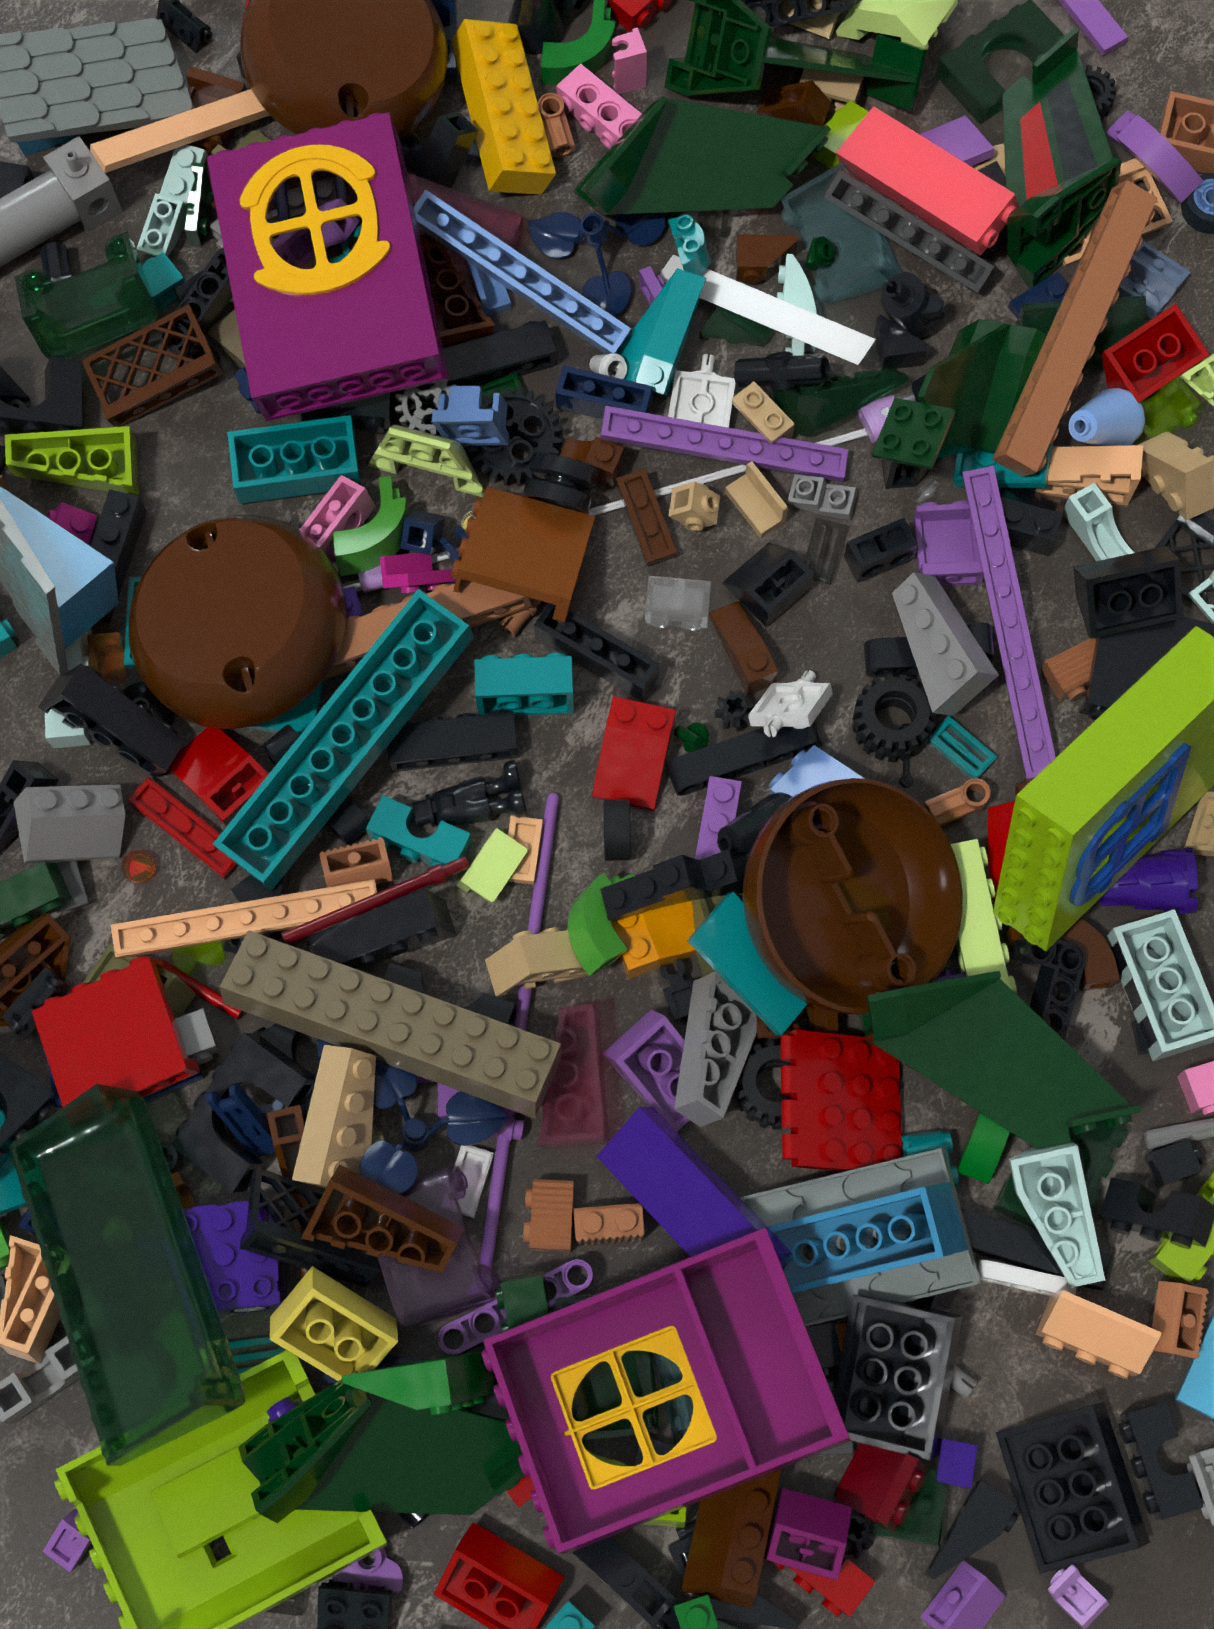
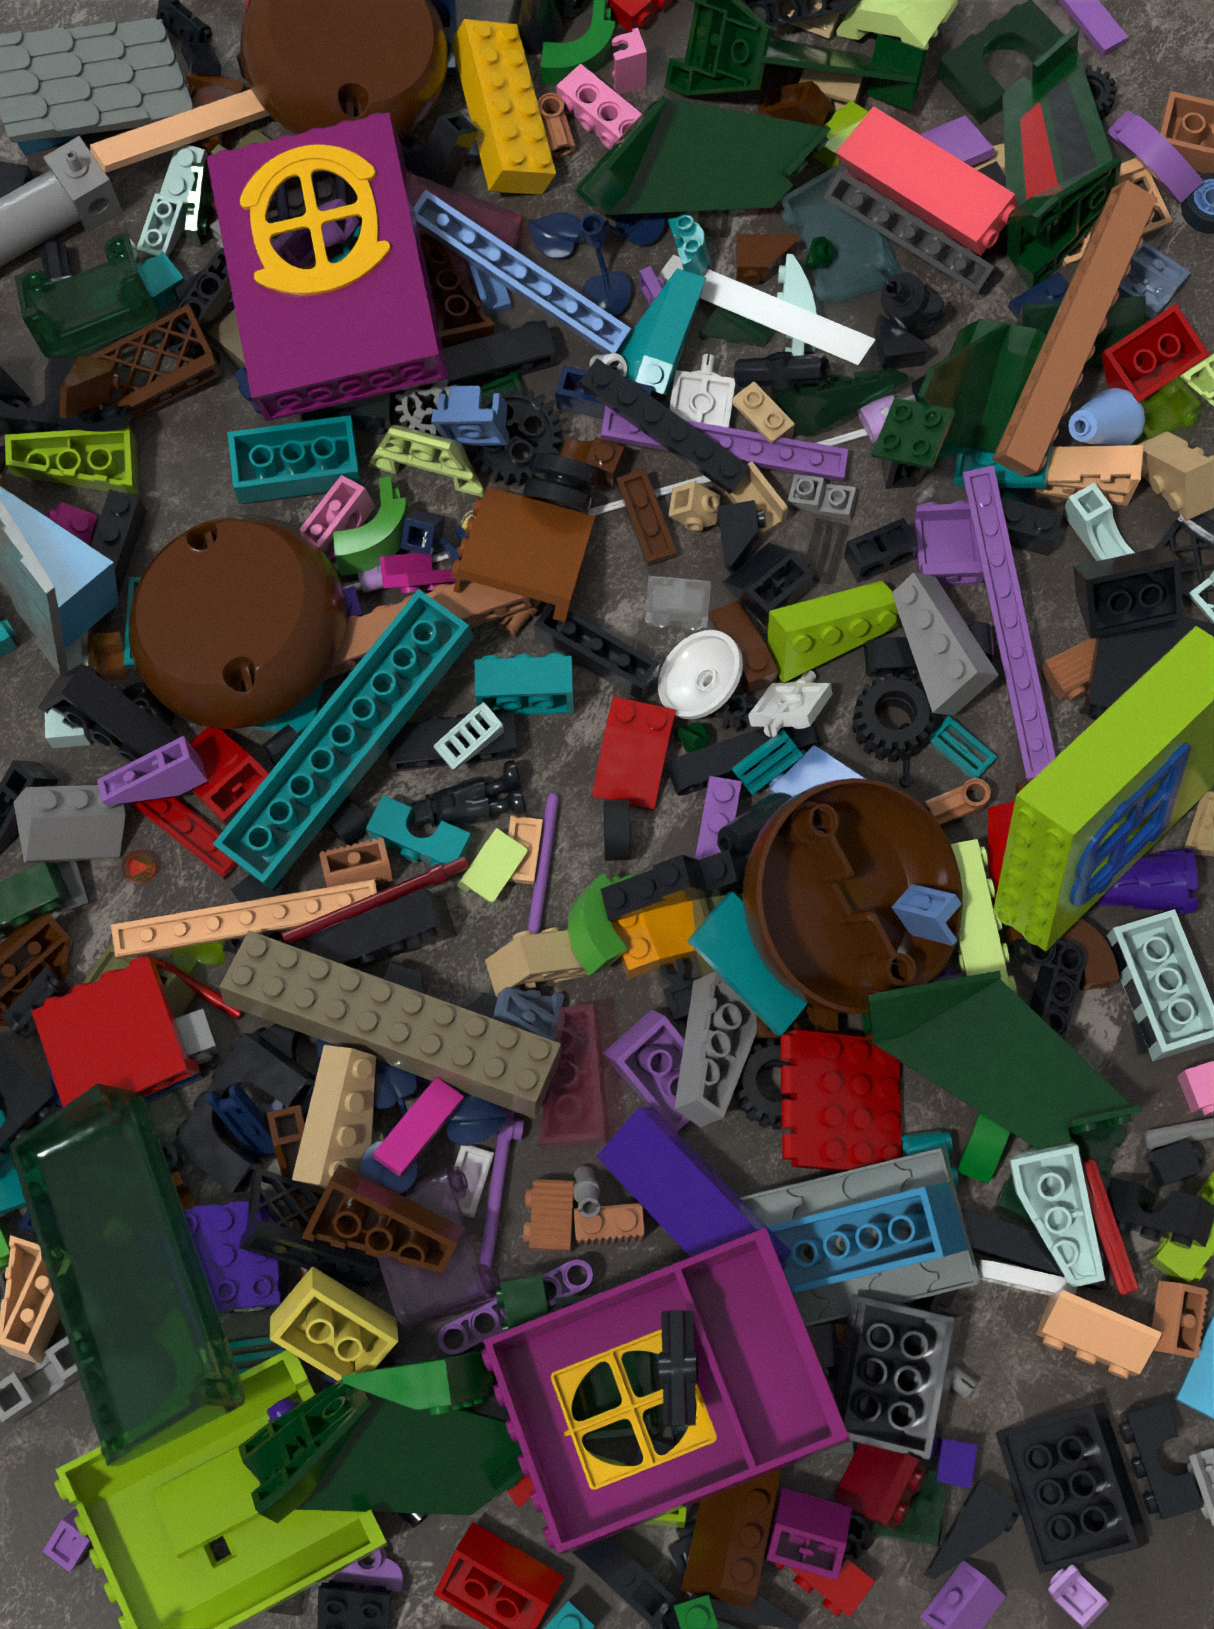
none -> reddish brown slope [59,356,121,418]
none -> black slope [60,404,134,431]
none -> medium lavender slope [97,736,208,806]
none -> black tile [181,41,222,76]
none -> dark pink tile [373,1077,464,1178]
none -> light aqua slope [433,702,504,771]
none -> sand blue wing [493,987,564,1041]
none -> light grey pin [573,1166,601,1218]
none -> black plate [578,358,750,494]
none -> white dish [658,630,743,719]
none -> black piece [659,1310,699,1426]
none -> black slope [717,500,767,574]
none -> teal tile [731,729,803,795]
none -> lime wedge [767,581,899,683]
none -> medium blue panel [891,884,962,946]
none -> red axle [1081,1159,1138,1295]

